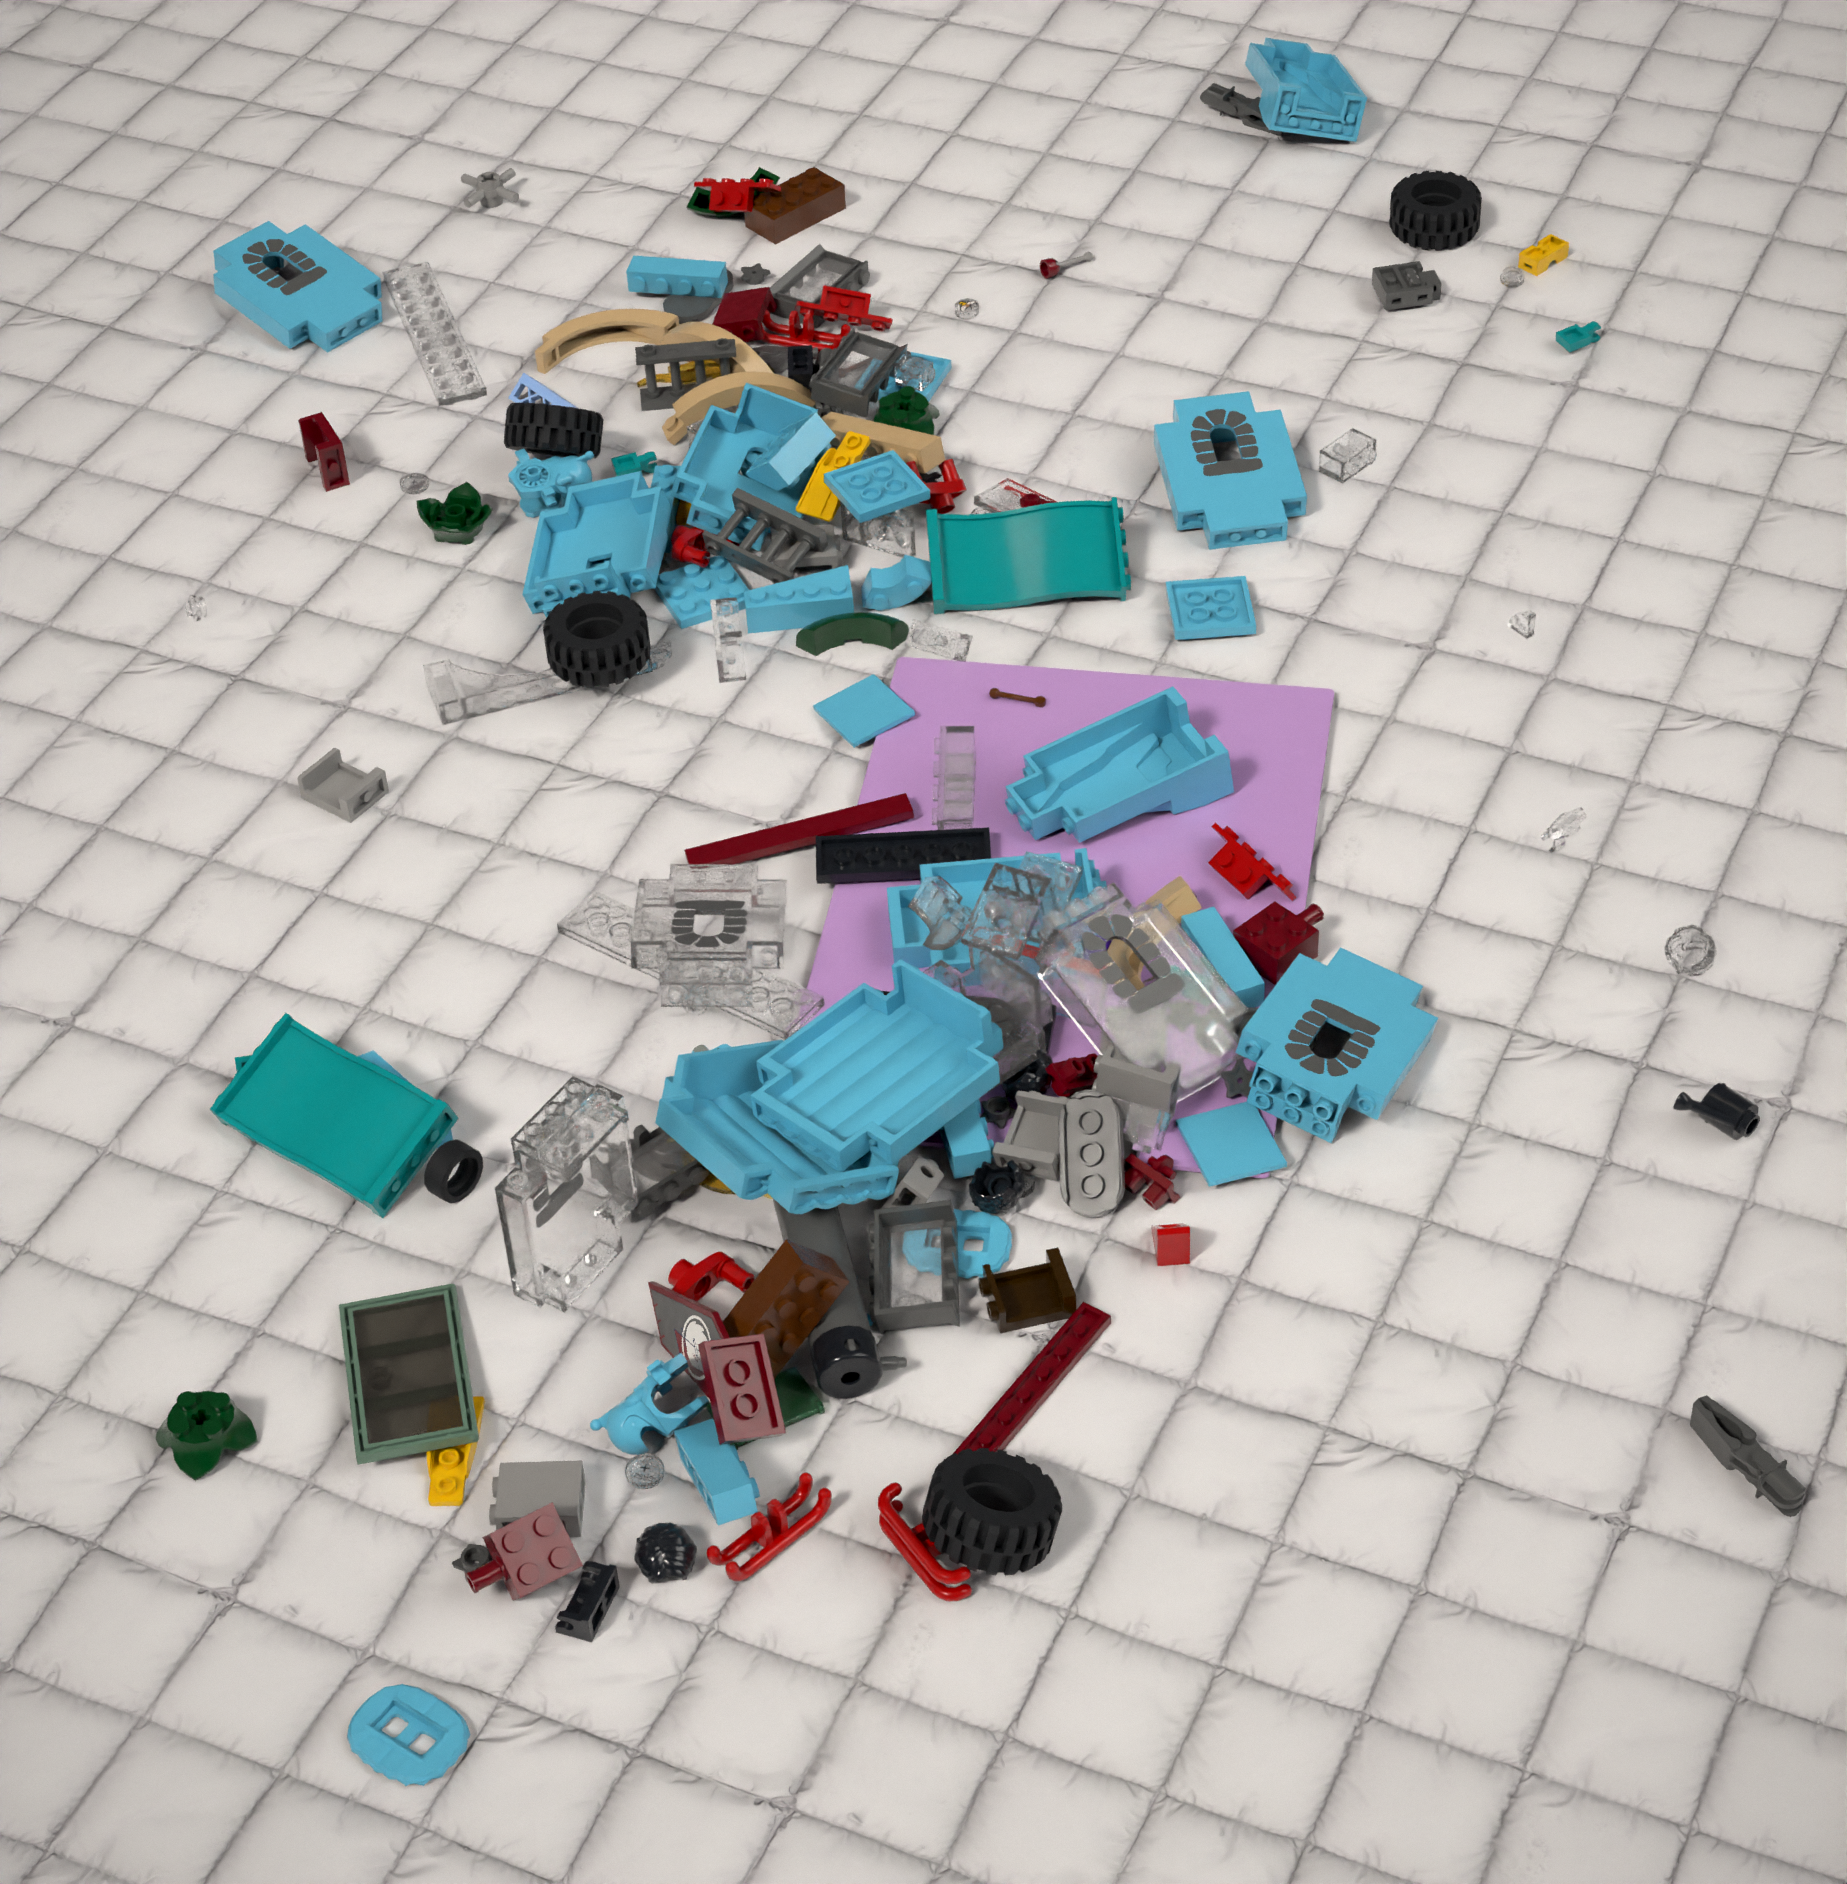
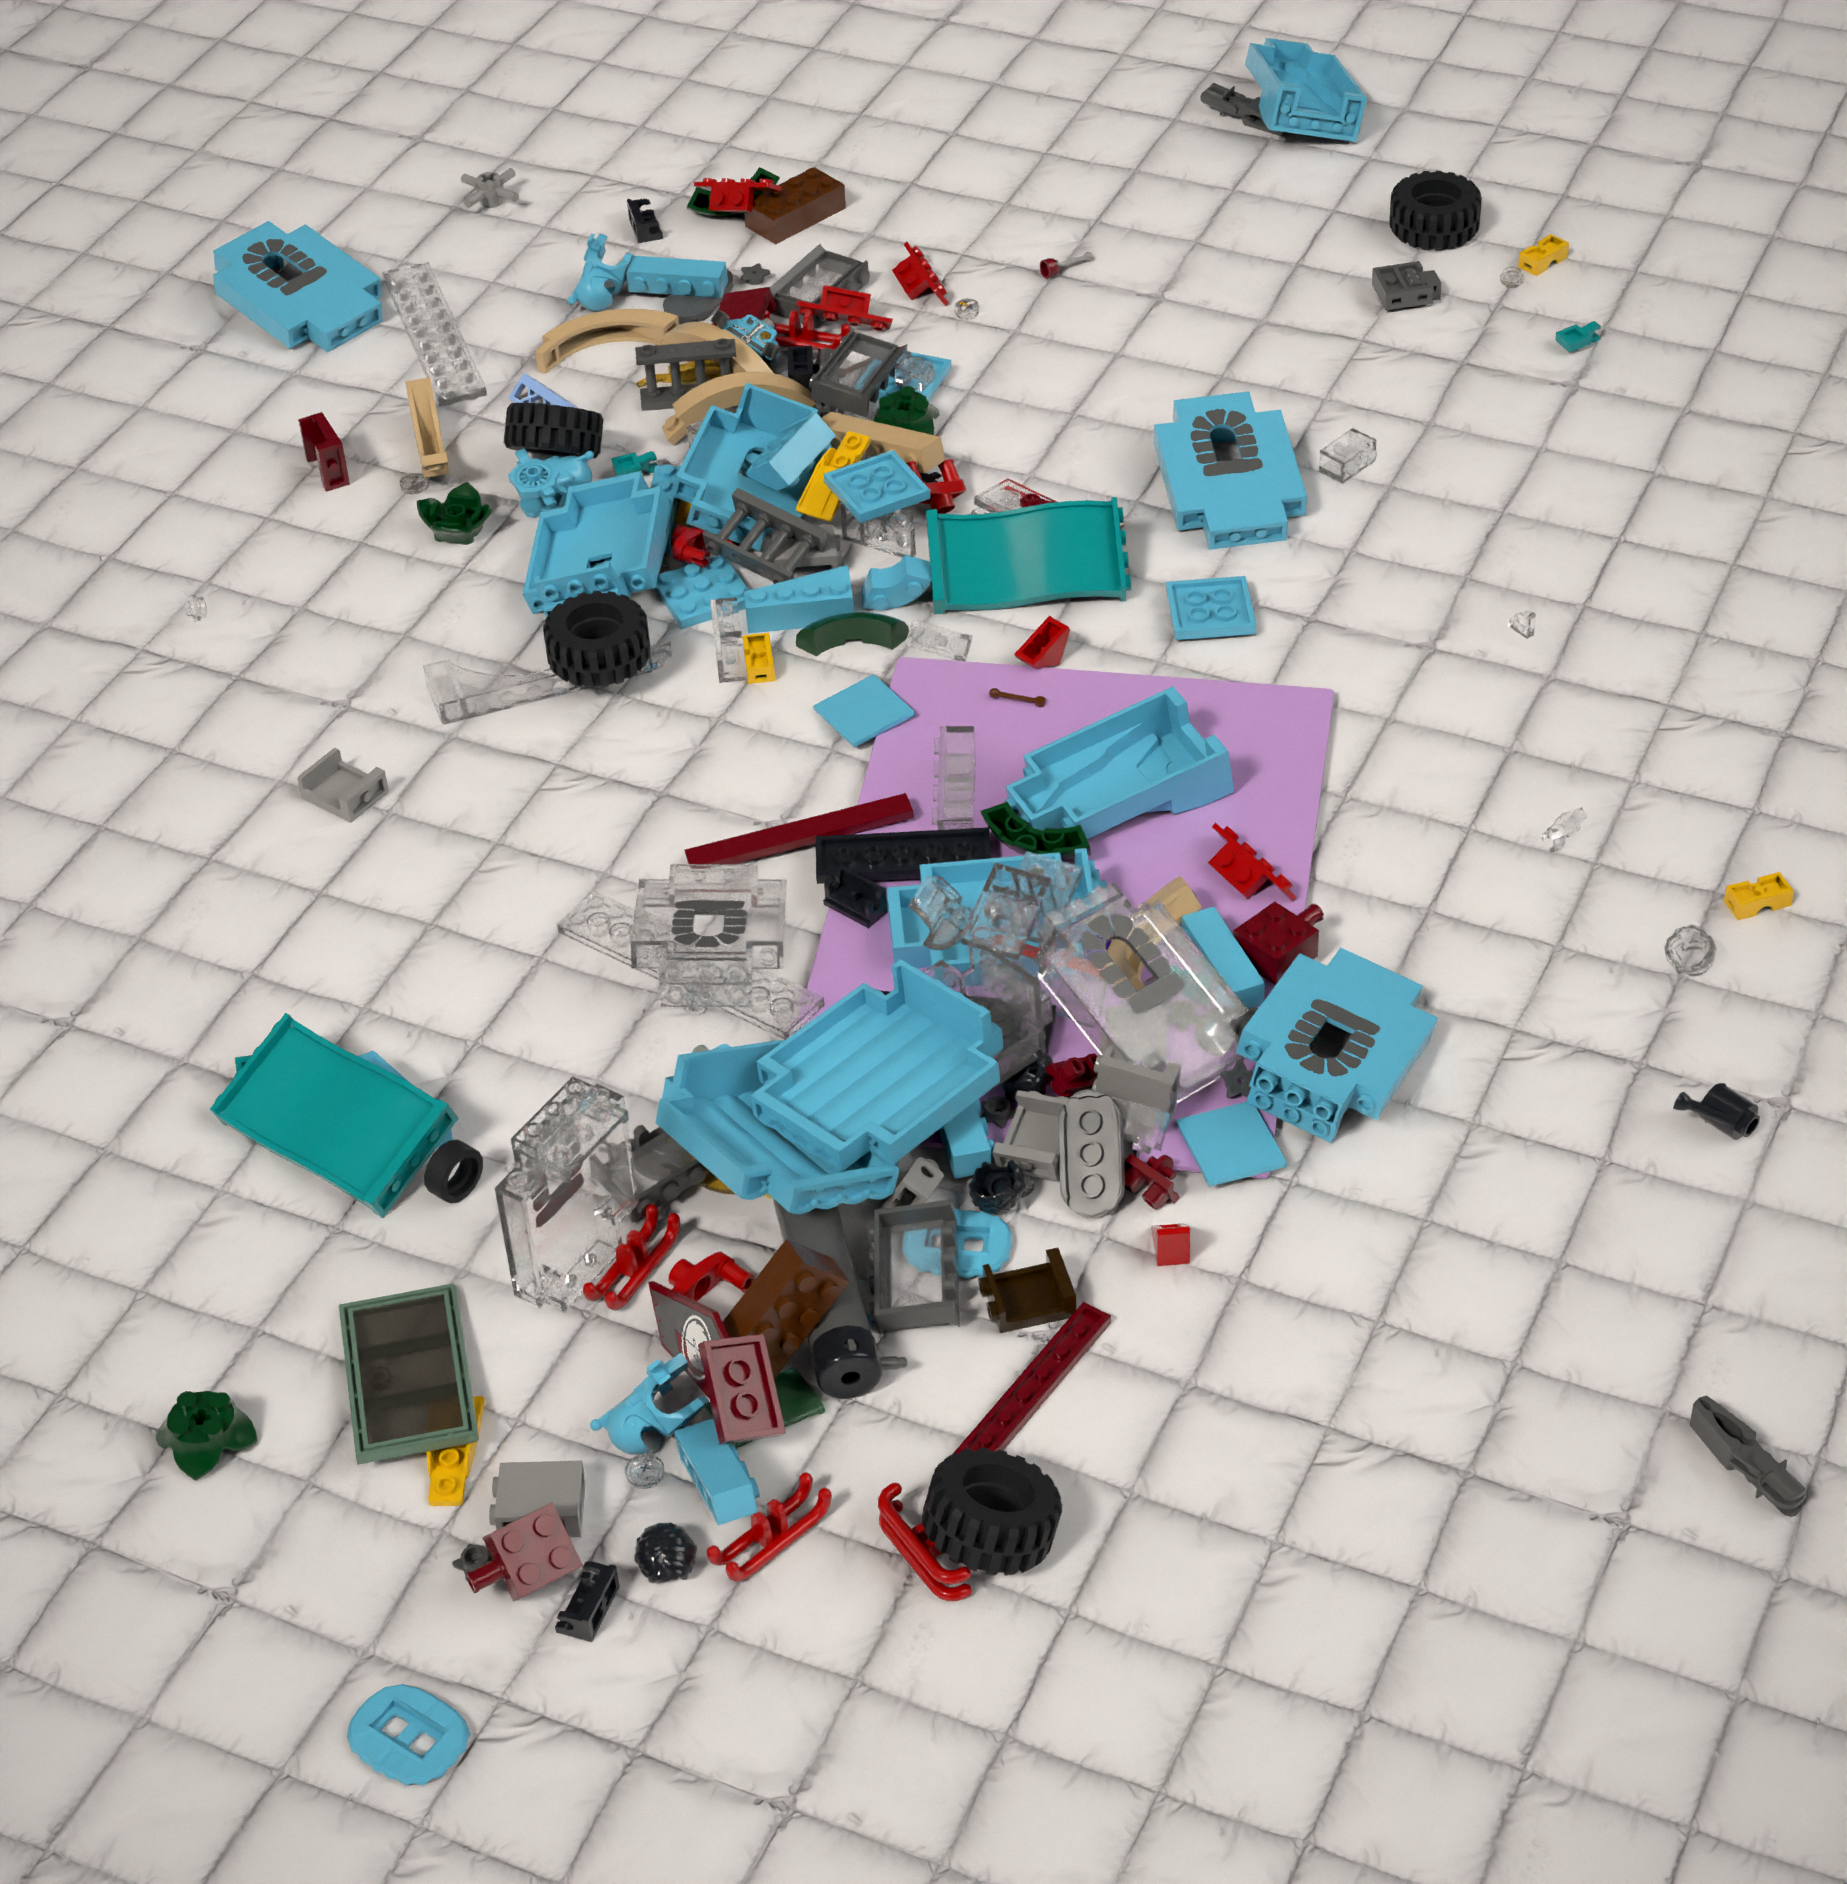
none -> tan arch [405,377,450,478]
none -> medium azure helmet [567,233,633,311]
none -> red piece [583,1204,680,1311]
none -> black hinge [627,198,663,243]
none -> torso [711,309,780,362]
none -> yellow piece [742,633,775,684]
none -> black hinge [823,865,887,929]
none -> red bracket [892,241,949,306]
none -> dark green brick [980,801,1091,861]
none -> red slope [1014,616,1070,669]
none -> yellow piece [1724,872,1794,920]

